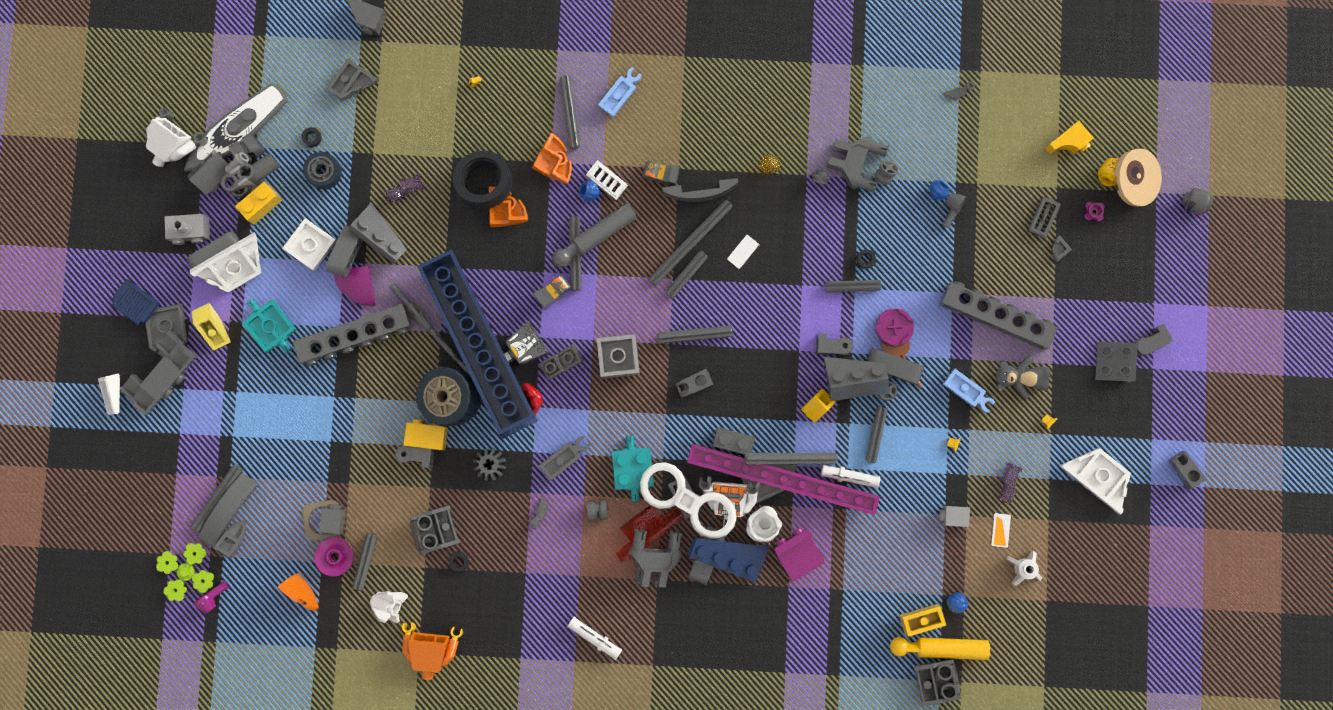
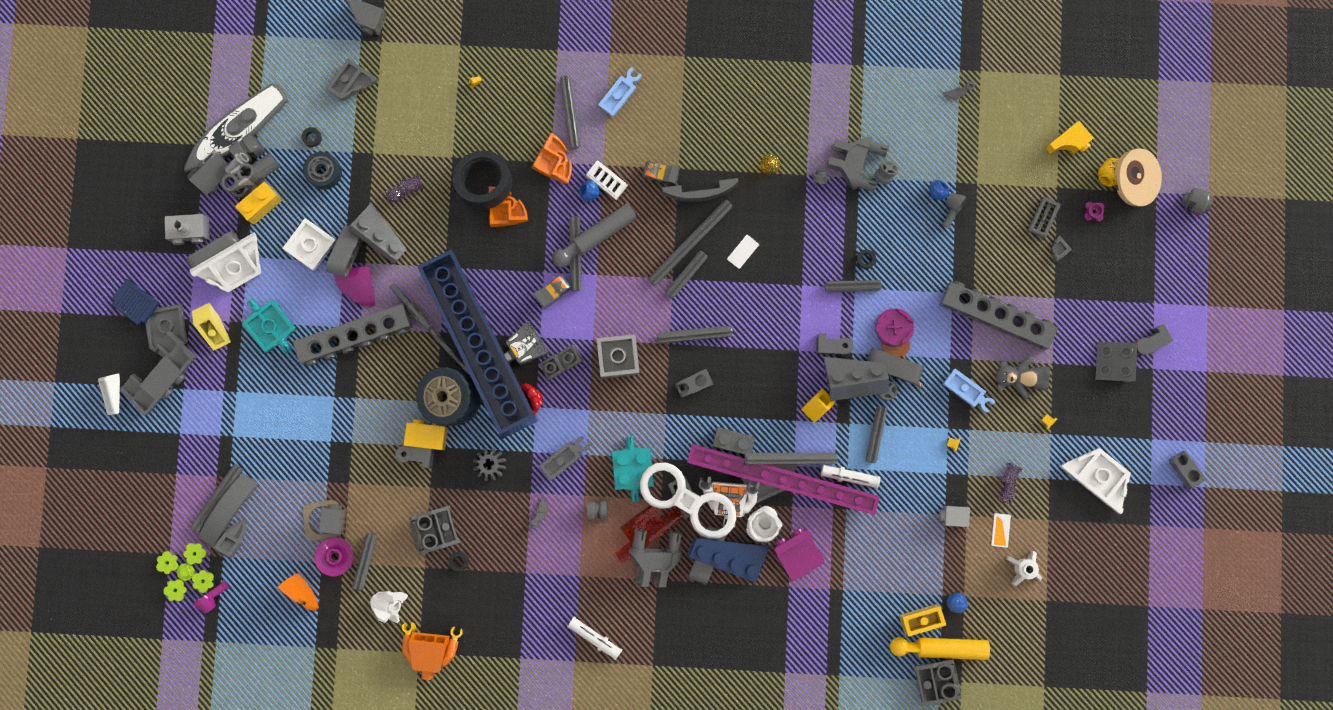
white torso [146,108,208,167] -> none

